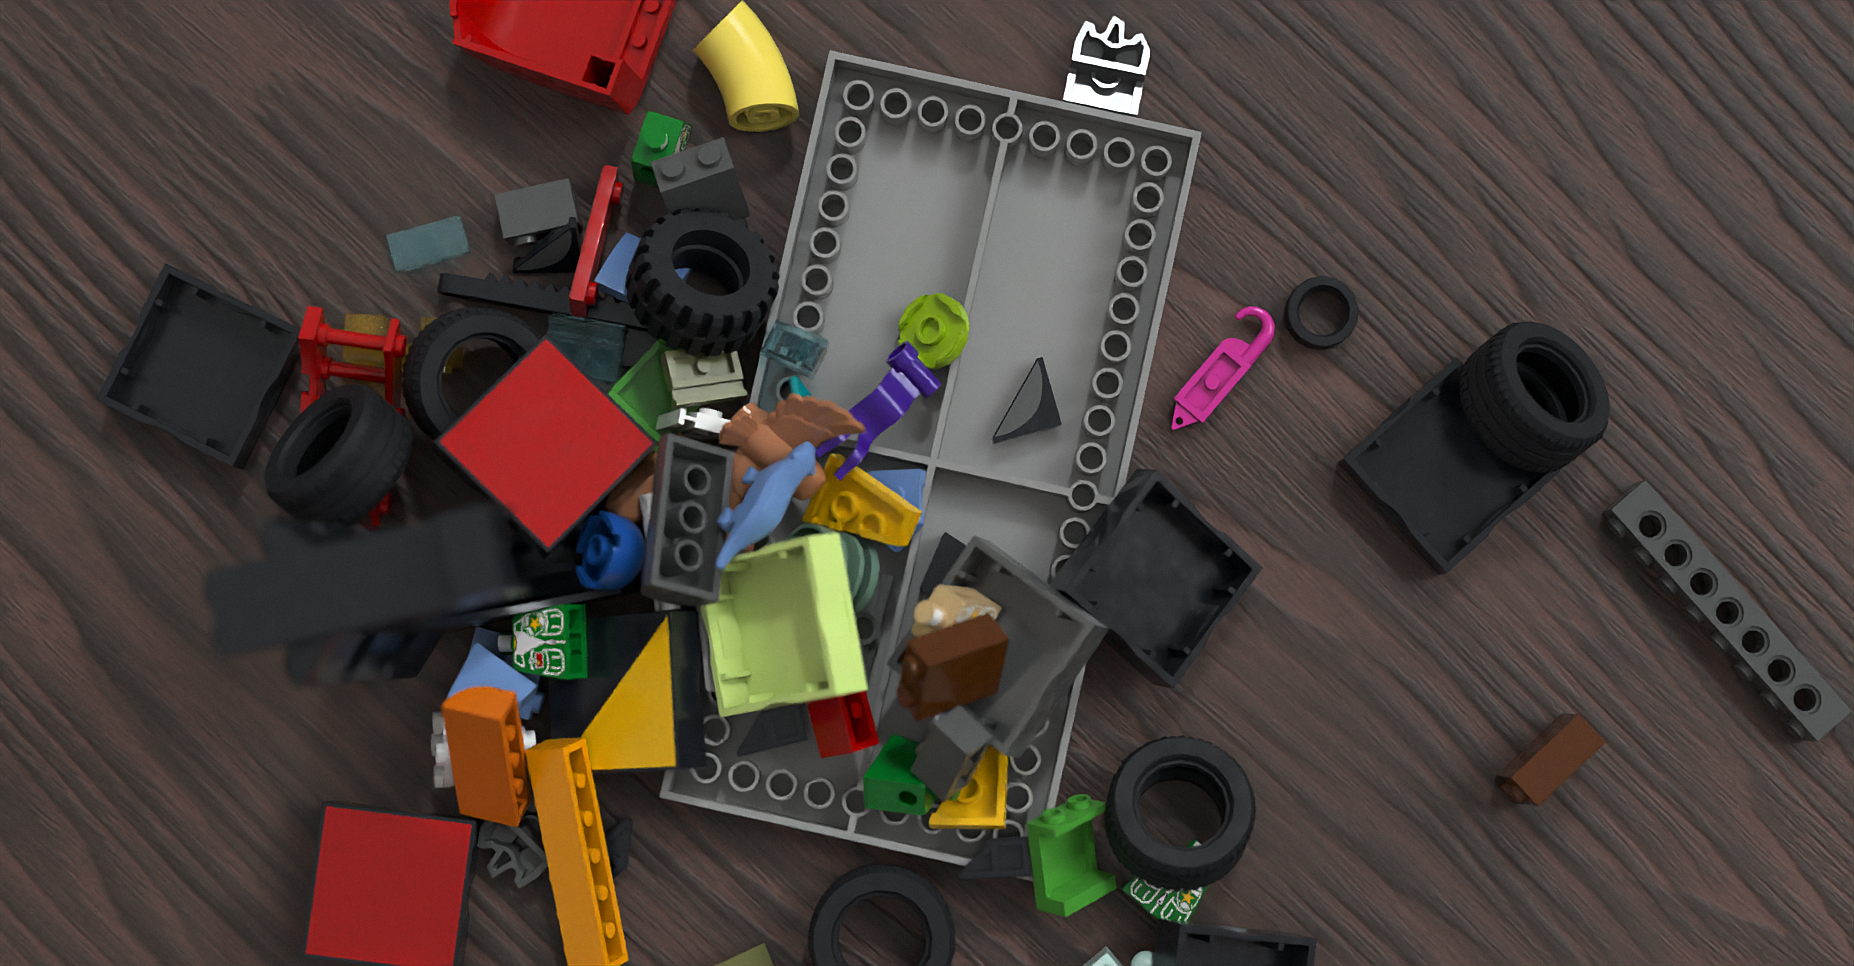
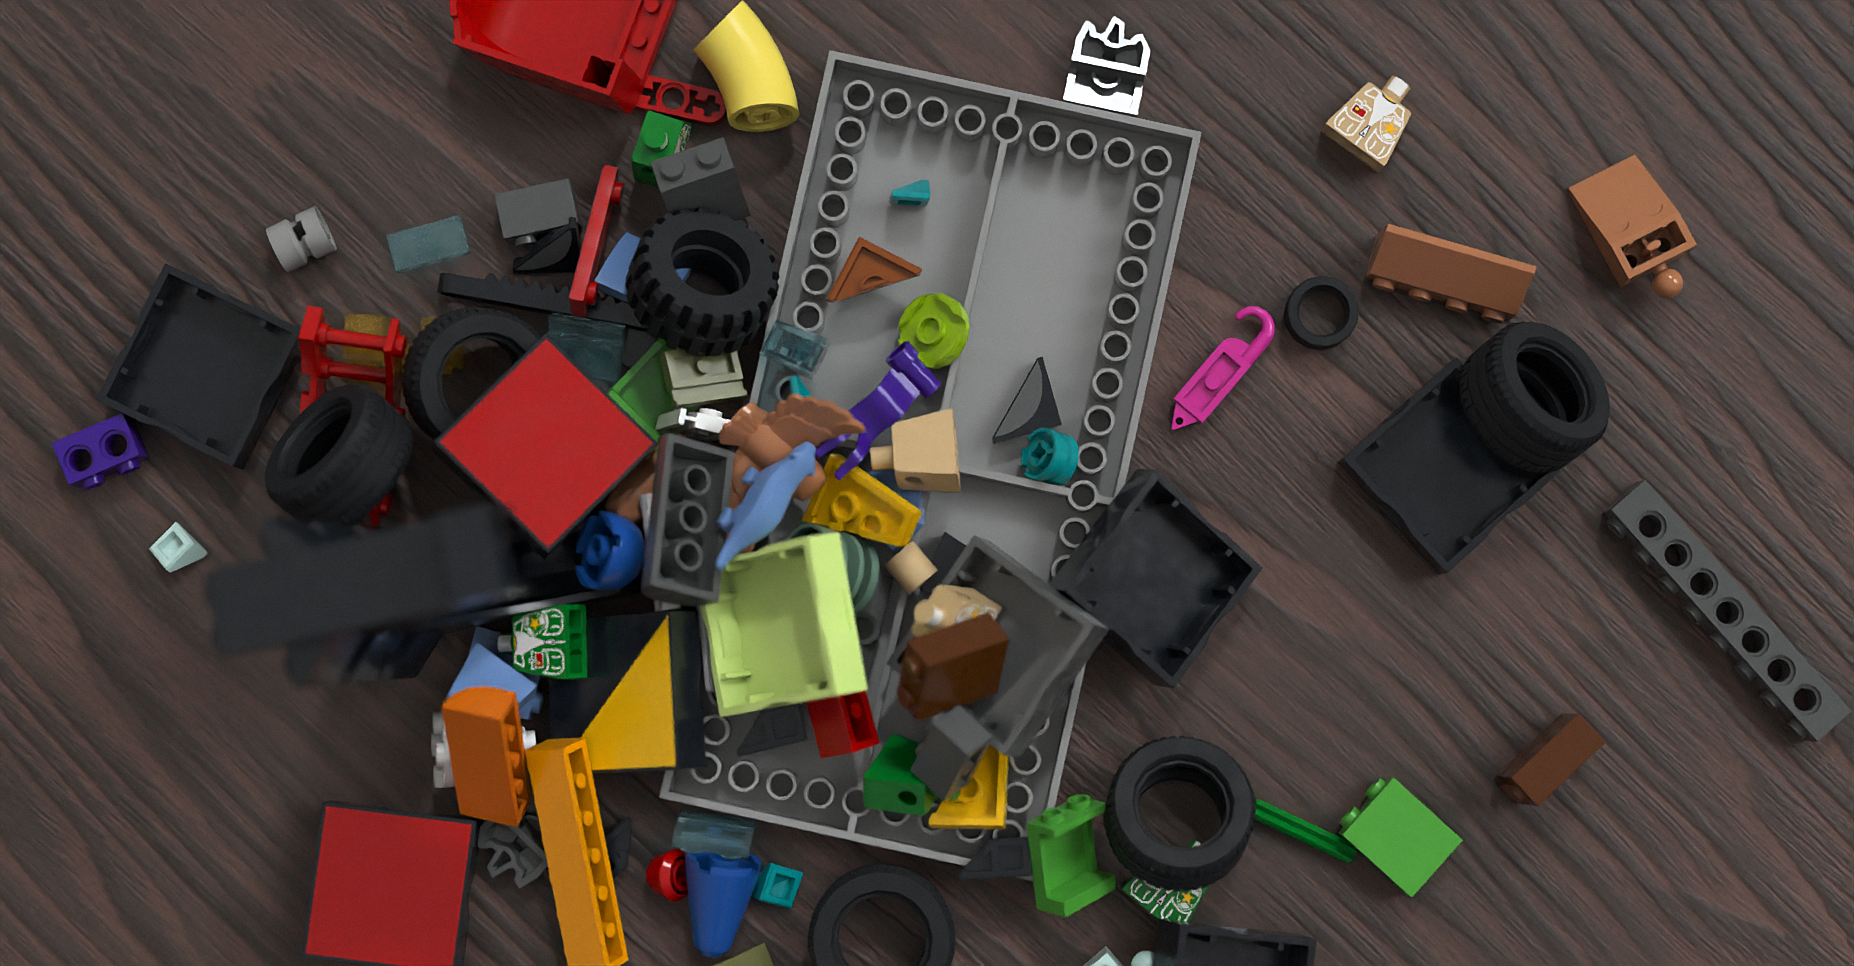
none -> dark purple brick [52,413,150,490]
none -> light aqua slope [149,522,208,573]
none -> light grey wheel [266,206,337,272]
none -> red beam [634,75,727,126]
none -> red cone [646,849,688,902]
none -> clear light blue plate [672,810,756,859]
none -> blue cone [684,846,762,957]
none -> teal slope [751,862,803,909]
none -> dark orange tile [826,237,922,303]
none -> tan torso [870,409,961,492]
none -> tan brick [884,541,938,596]
none -> teal slope [889,180,930,207]
none -> teal wheel [1020,427,1079,486]
none -> green axle [1255,799,1357,863]
none -> tan torso [1321,76,1411,173]
none -> bright green panel [1338,777,1463,898]
none -> nougat slope [1364,224,1537,323]
none -> nougat slope [1567,155,1697,298]

